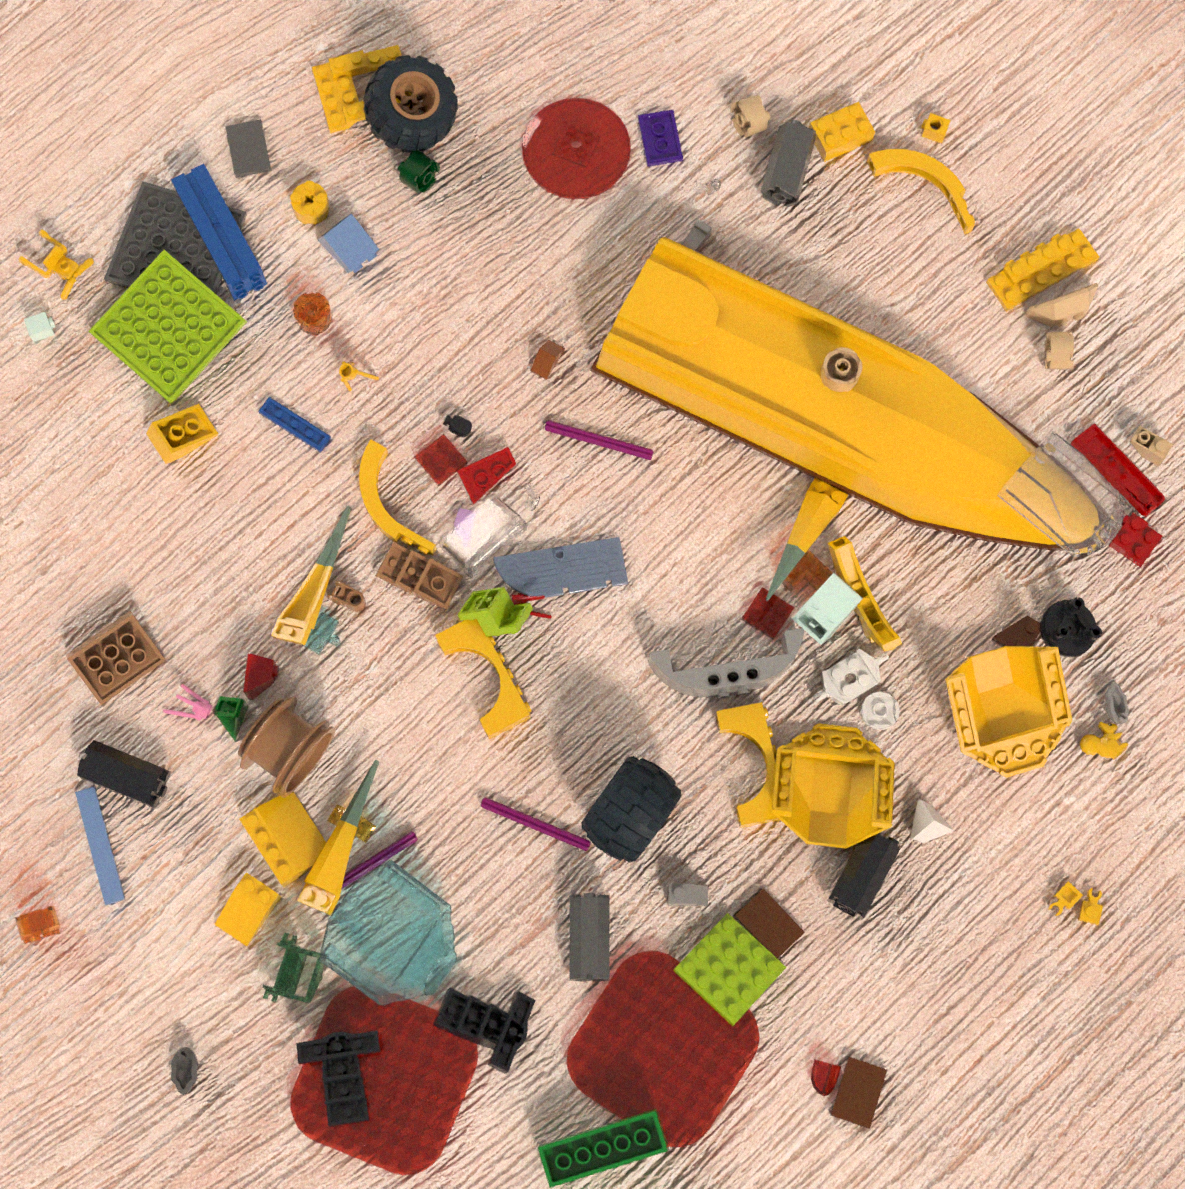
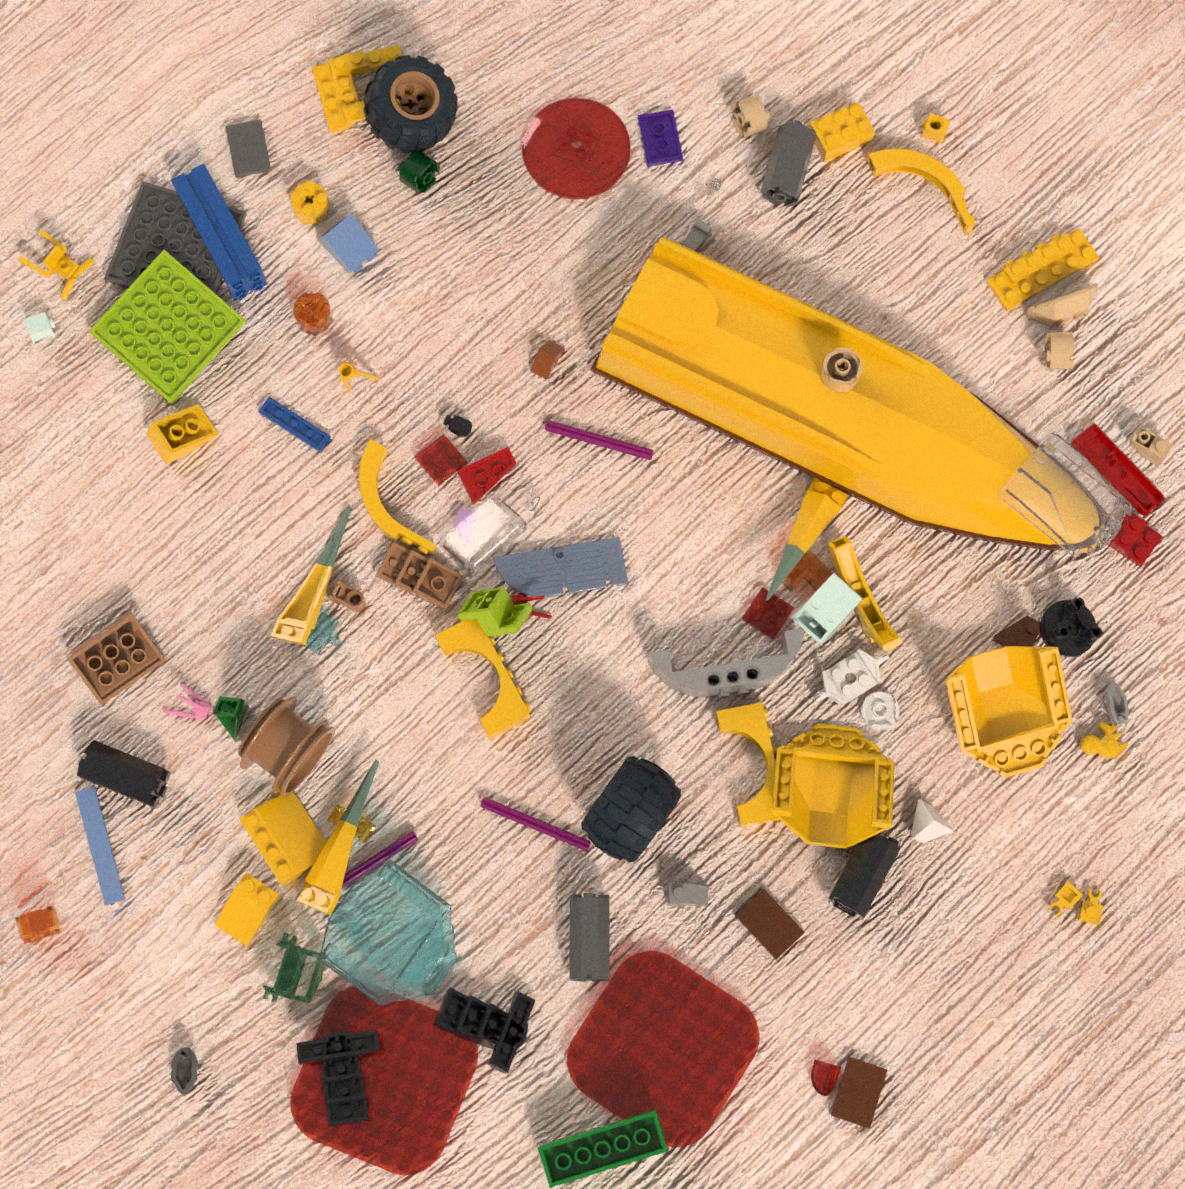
red slope [243,654,279,700] -> none
lime plate [673,913,787,1026] -> none

